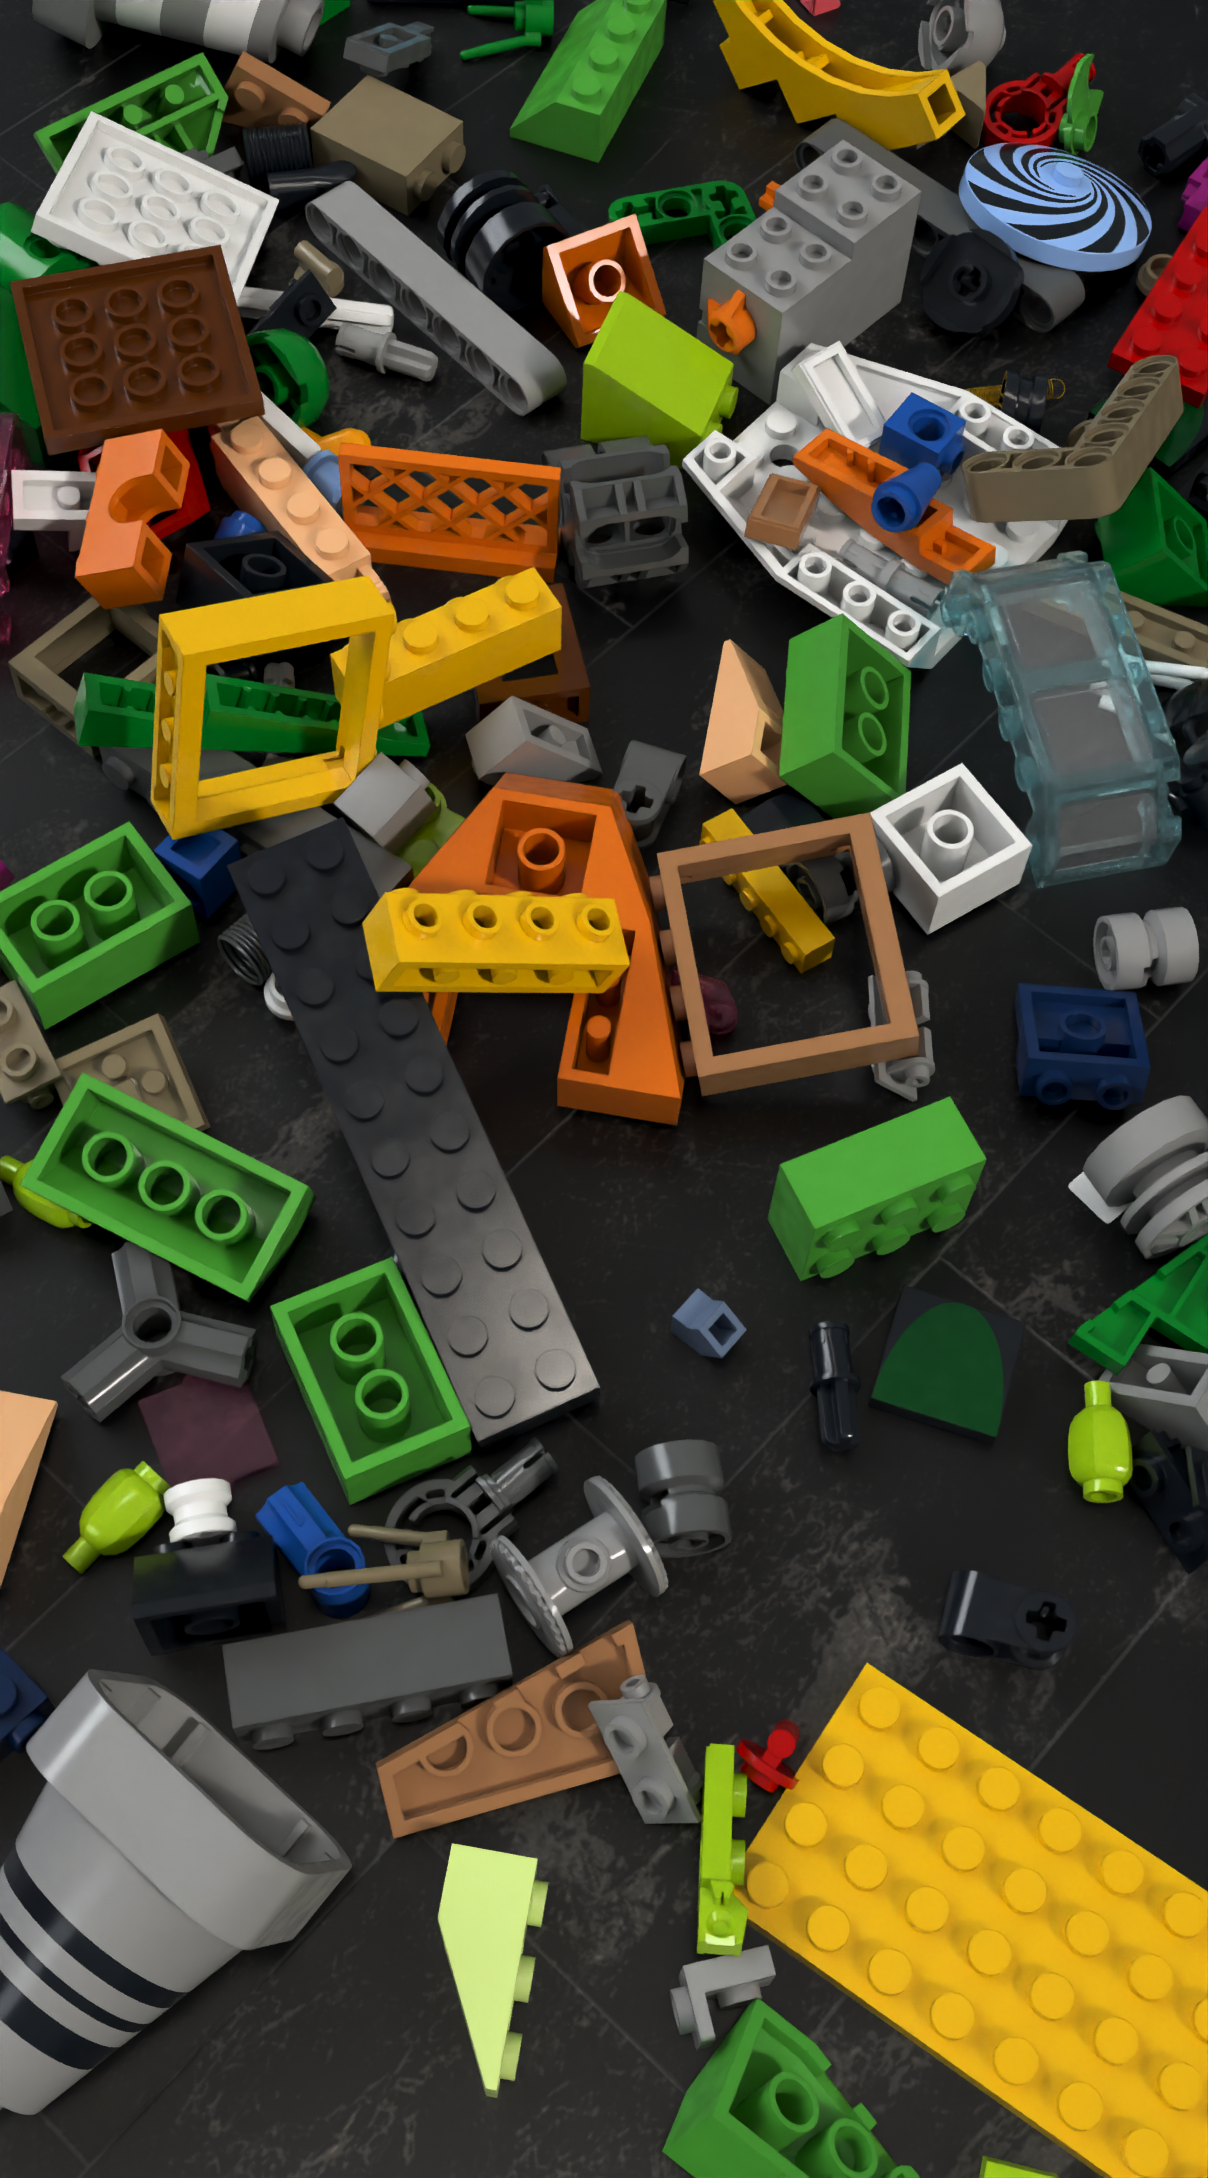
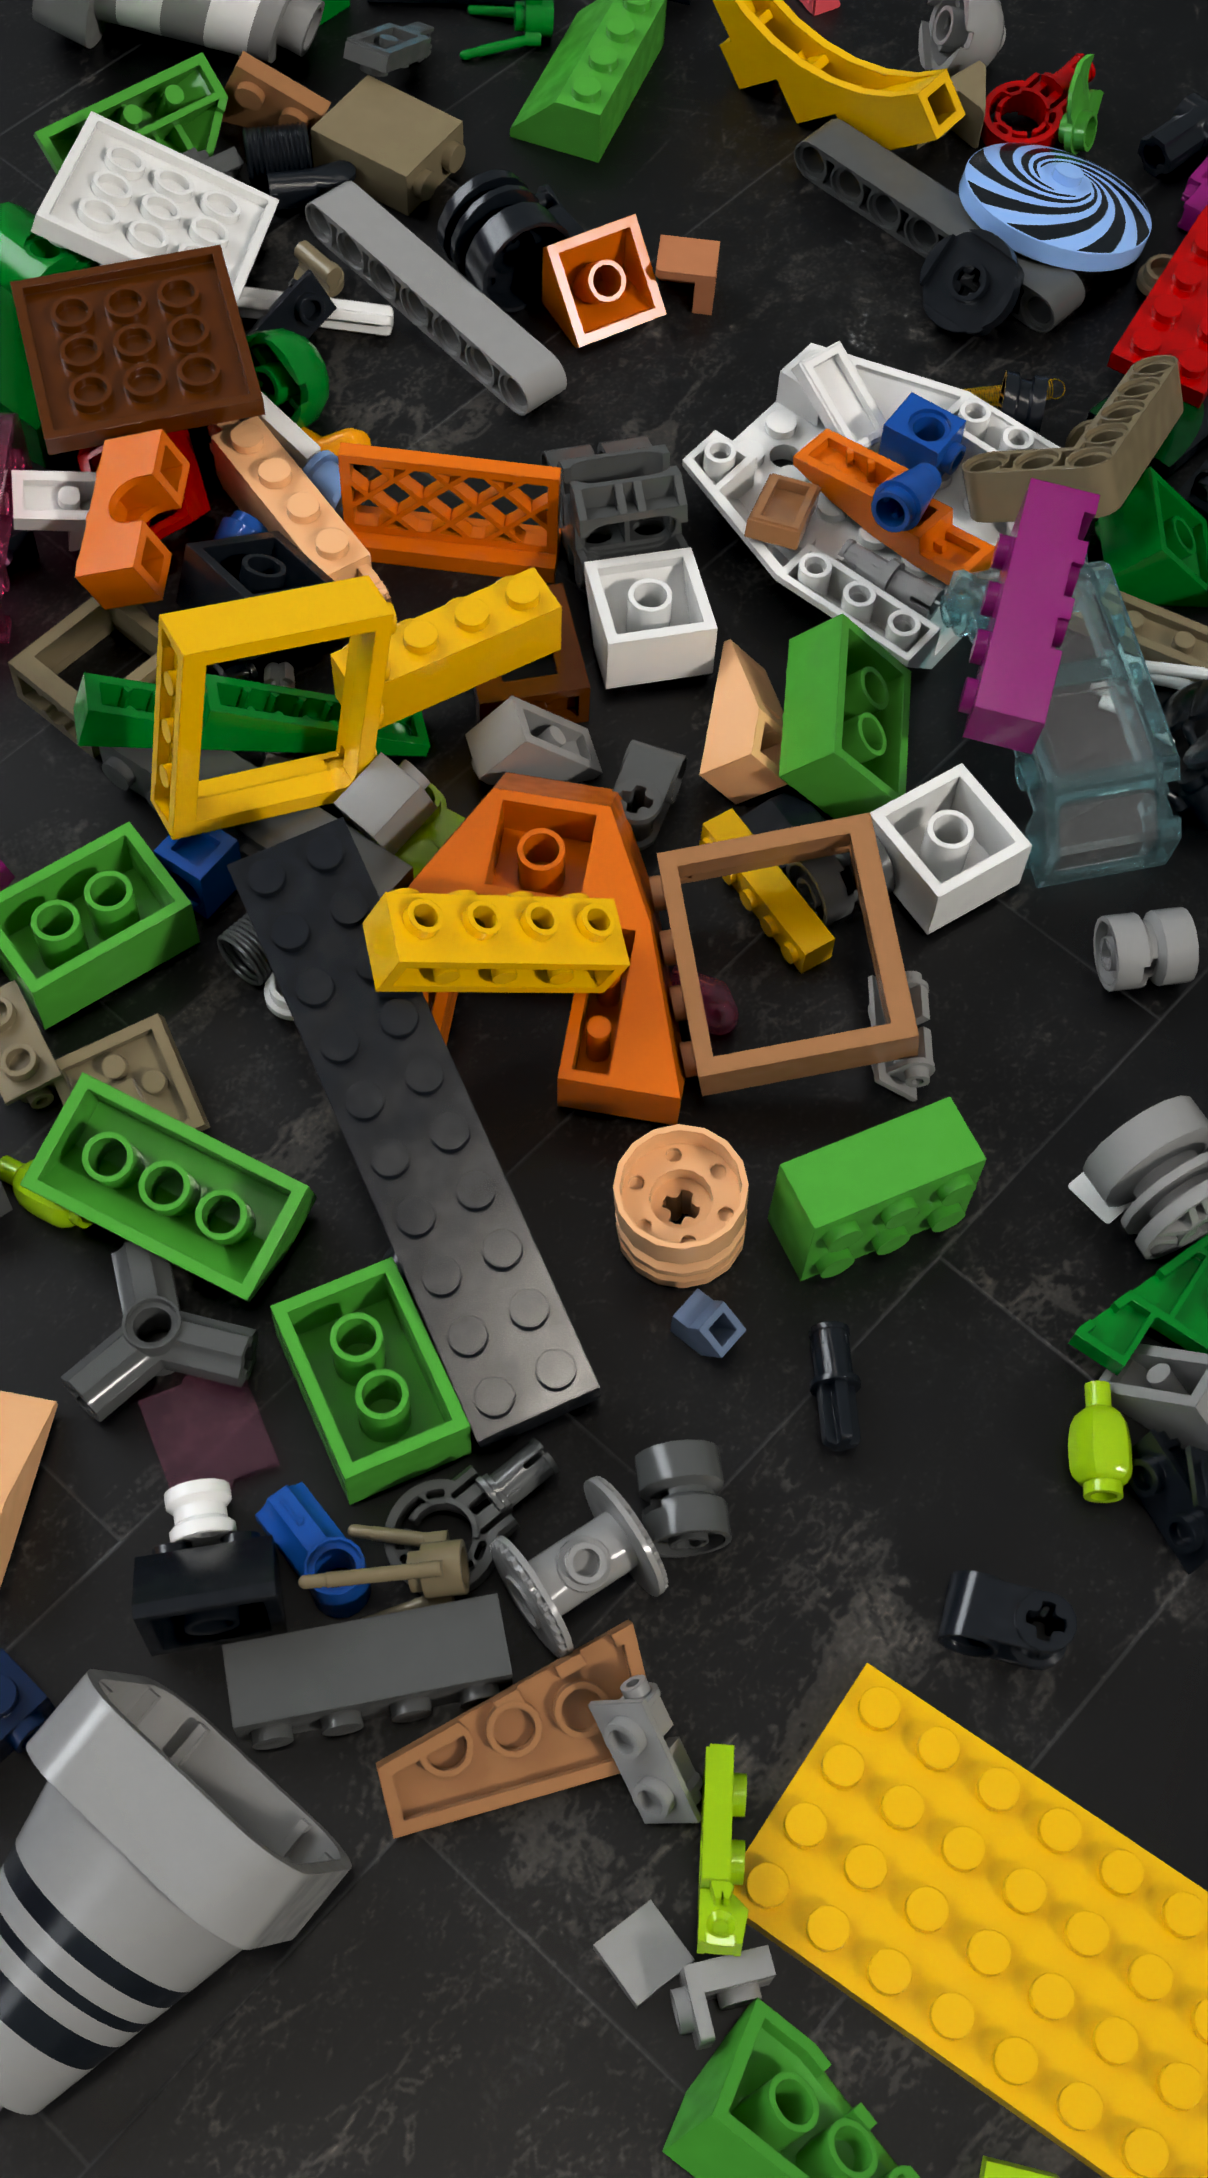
lime plant [62,1460,172,1574] -> none
light grey axle [335,322,438,382] -> none
yellowish green slope [438,1843,549,2098] -> none
lime slope [581,291,739,469] -> none
green beam [608,180,756,250] -> none
light grey piece [696,140,922,405] -> none
red plate [735,1720,800,1793] -> none
dark green tile [868,1285,1026,1445] -> none
dark blue plate [1014,983,1151,1110] -> none
none -> white slope [584,547,718,689]
none -> light grey tile [593,1899,695,2009]
none -> light nougat wheel [613,1124,749,1288]
none -> nougat panel [655,235,720,315]
none -> magenta wedge [958,478,1100,754]

